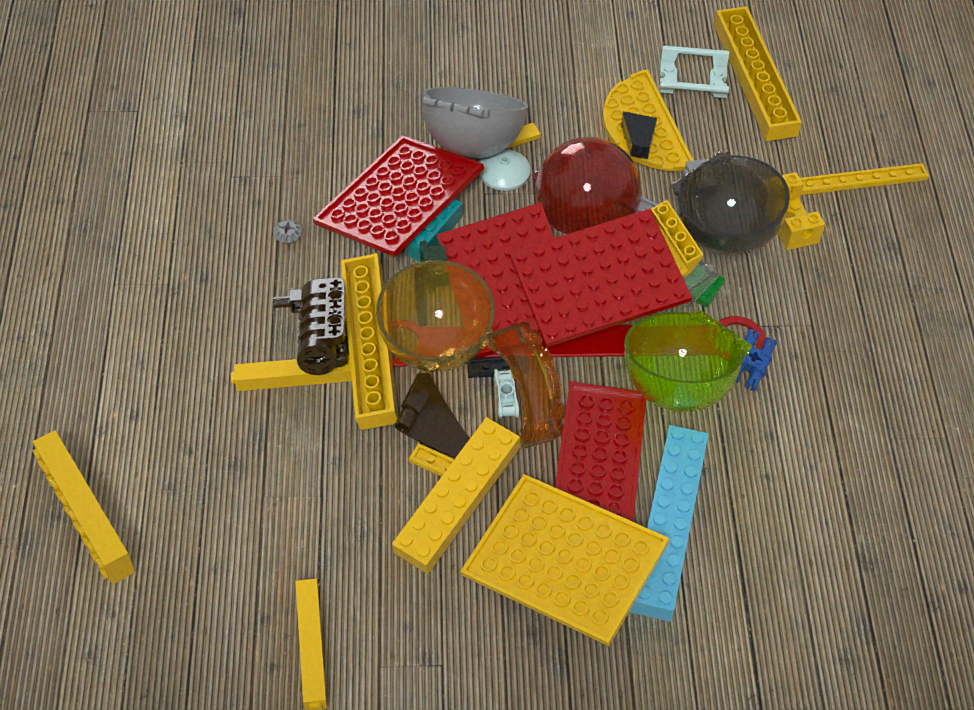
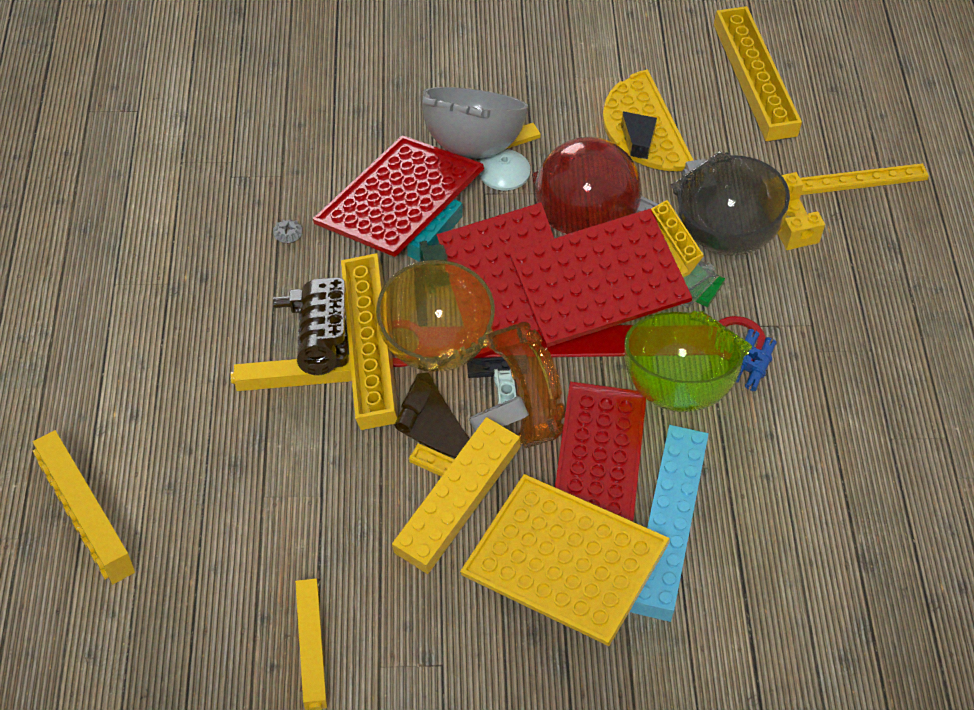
light aqua piece [659,45,729,98] -> none
none -> light grey beam [469,396,529,431]

